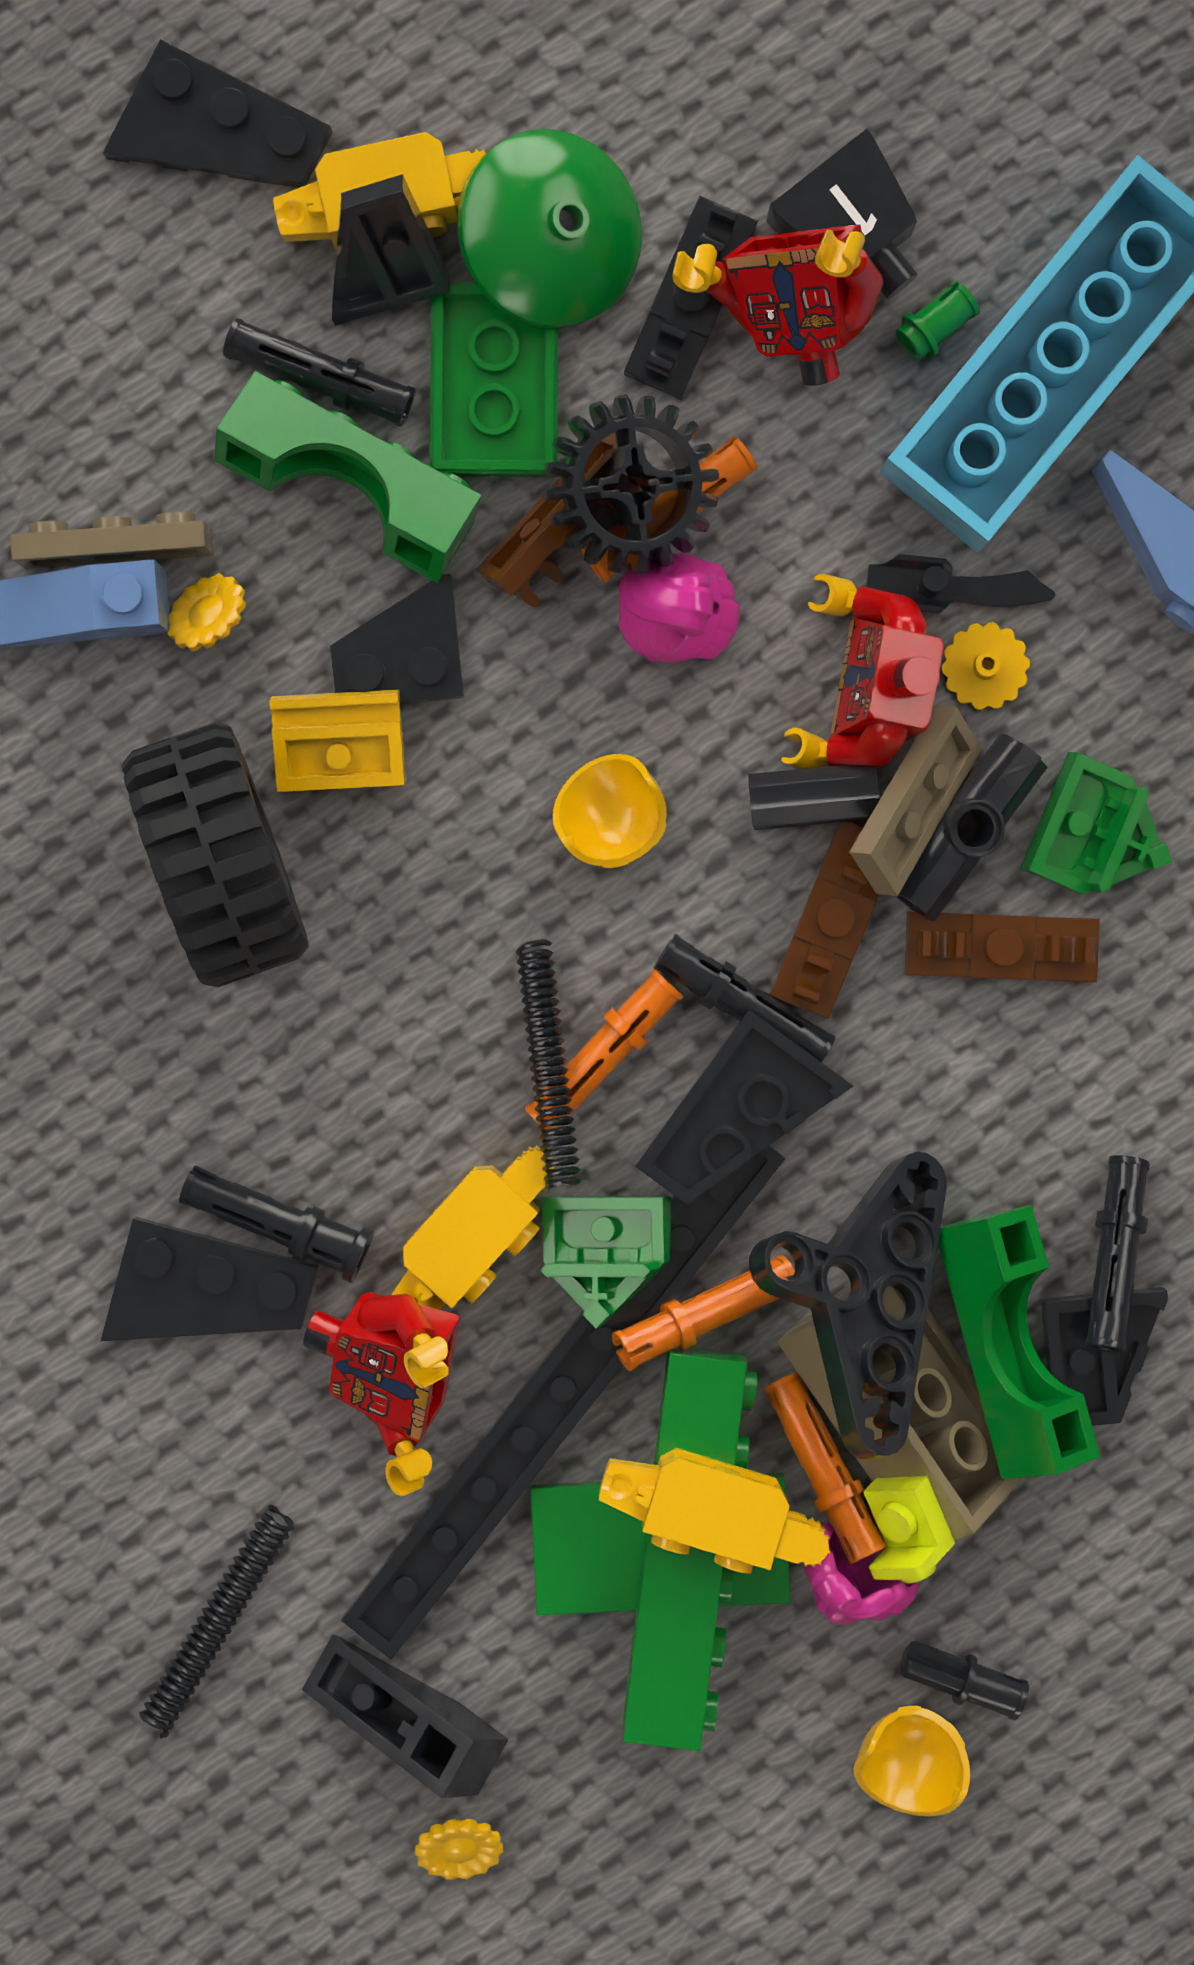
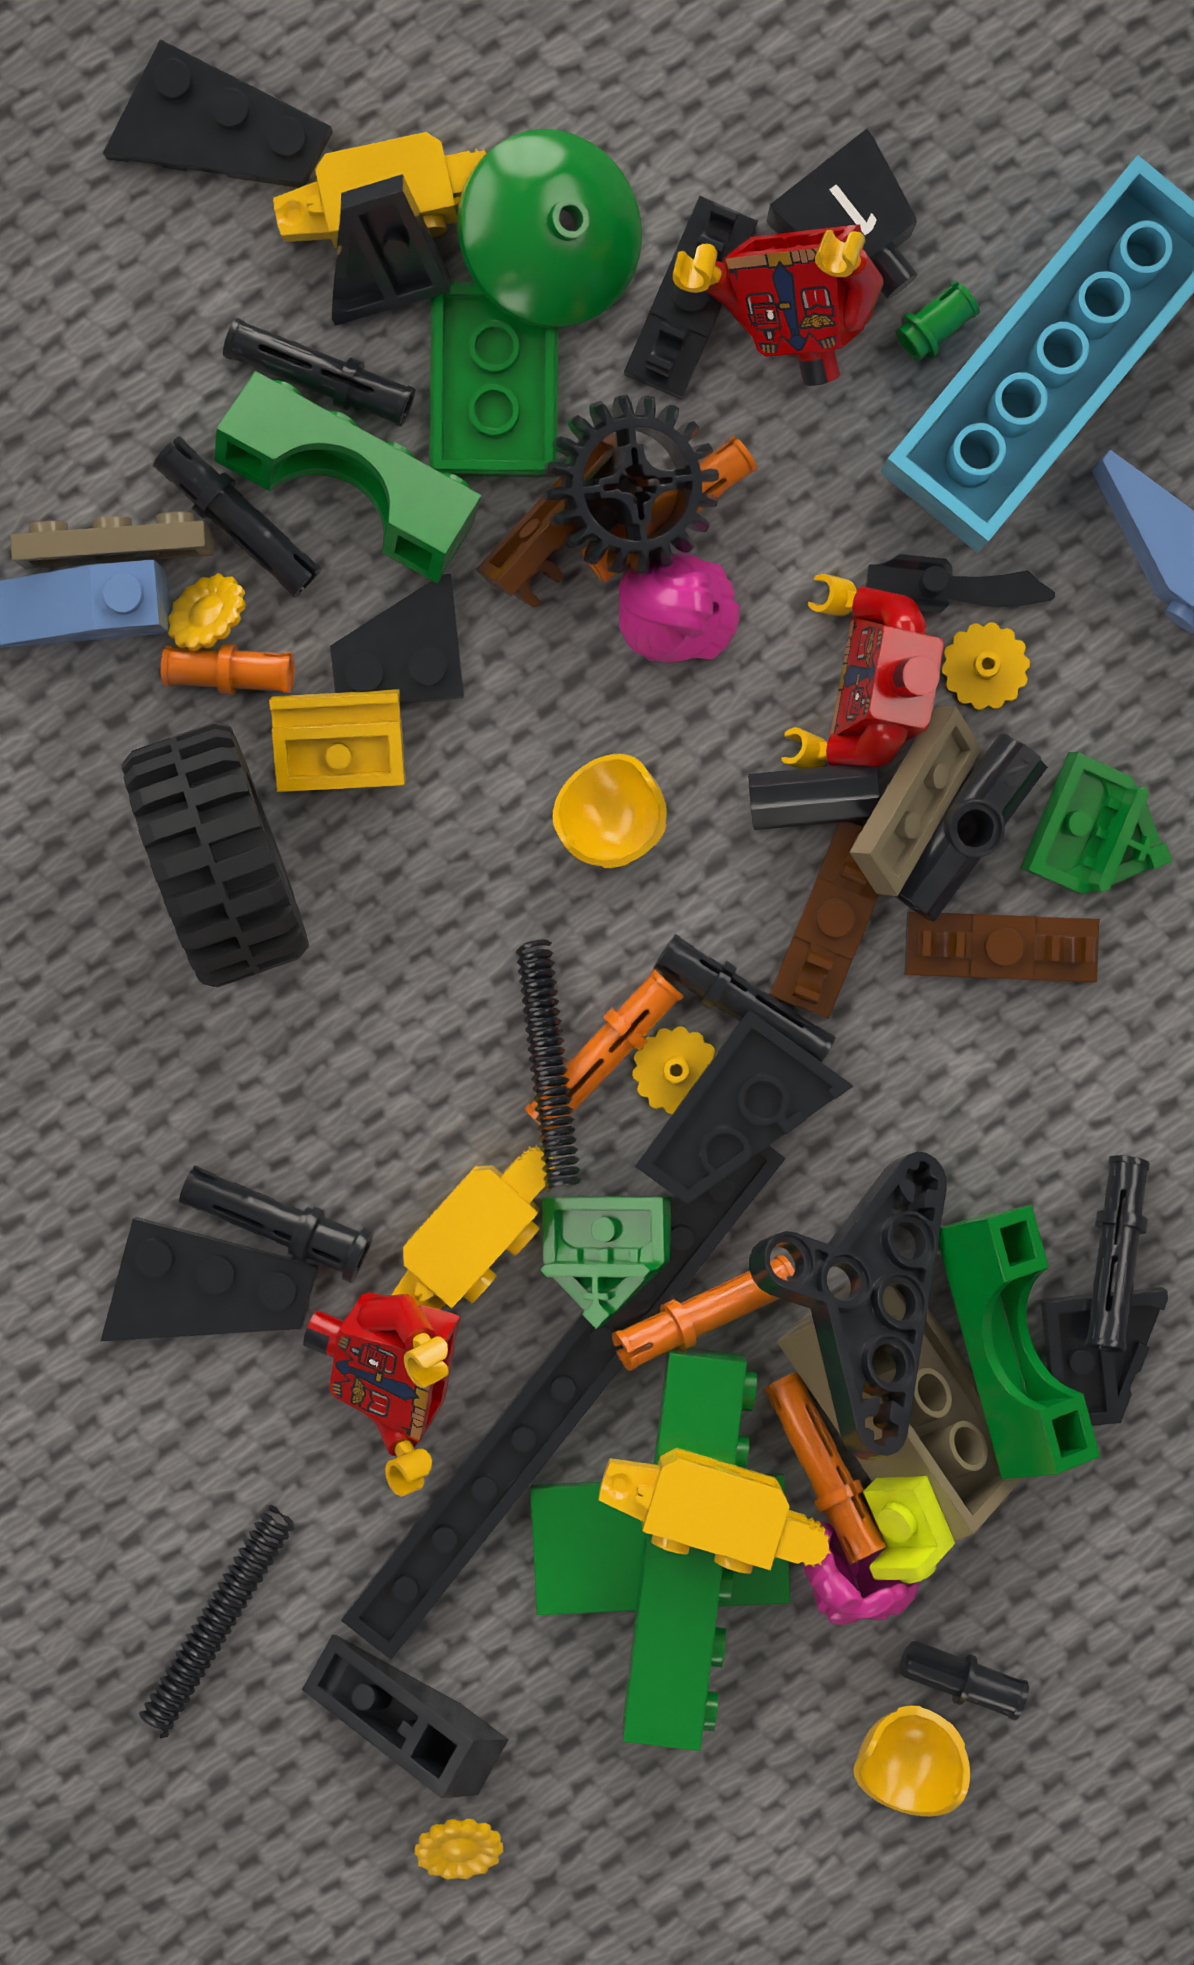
none -> black pin [153,436,322,598]
none -> orange pin [161,643,295,695]
none -> yellow piece [632,1026,715,1114]

